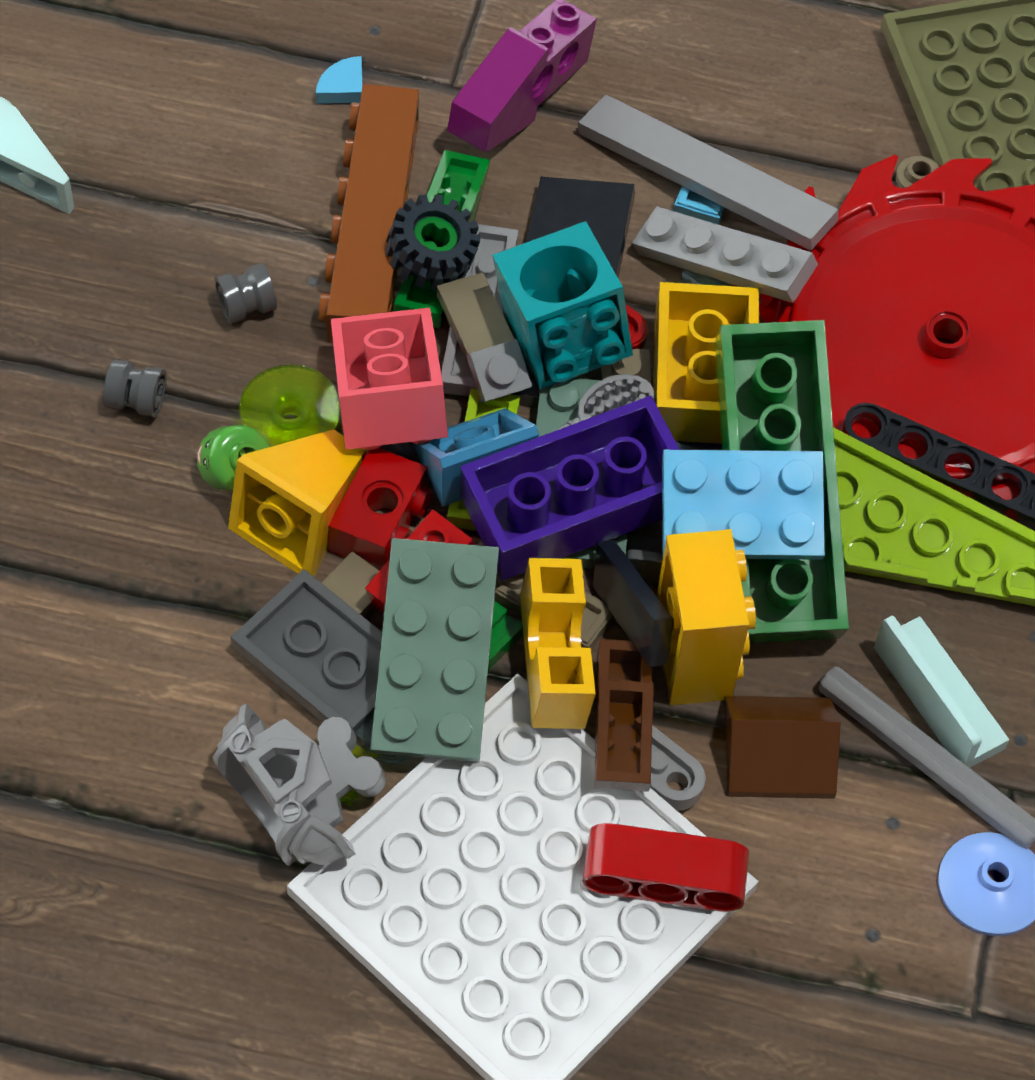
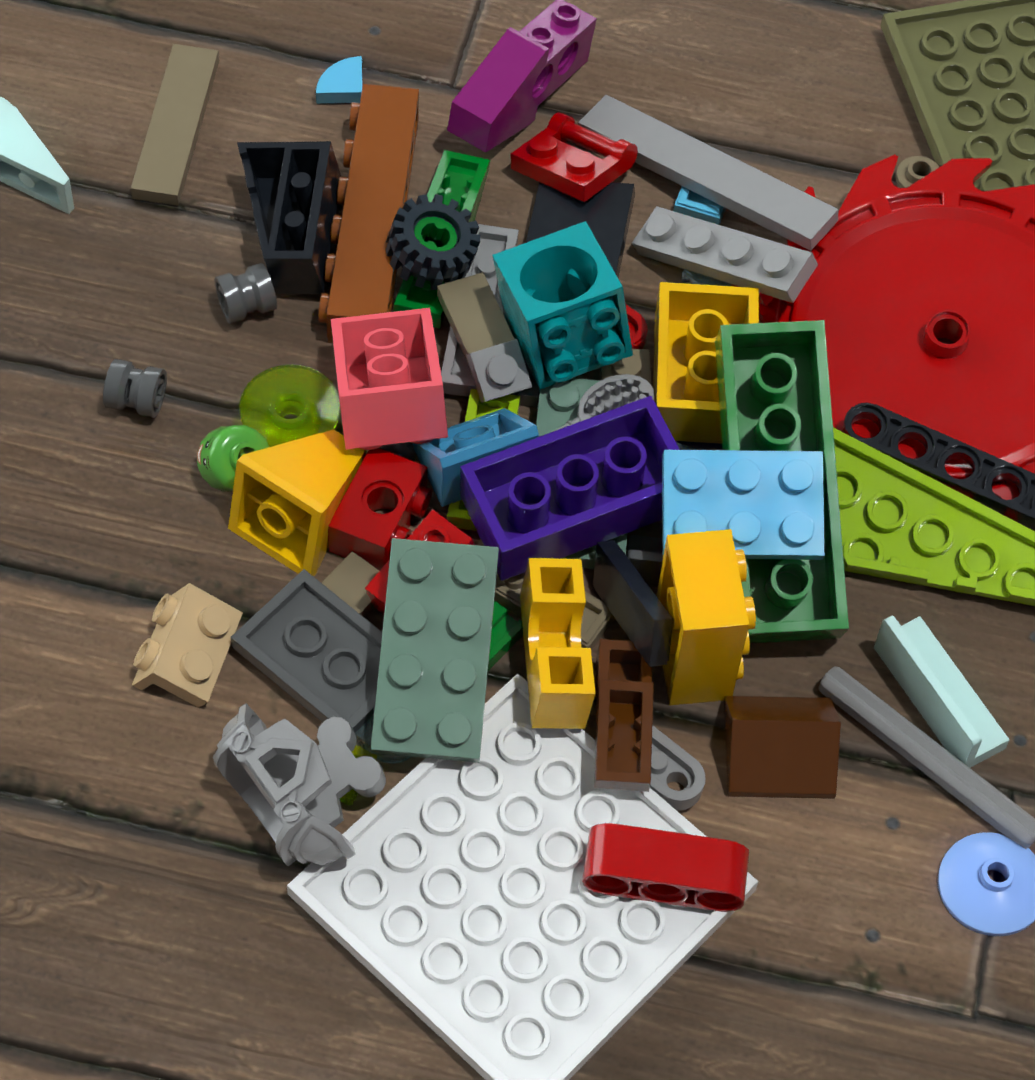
none -> dark tan tile [131,44,219,206]
none -> tan bracket [132,583,243,708]
none -> black wedge [237,141,341,294]
none -> red plate [510,112,638,202]

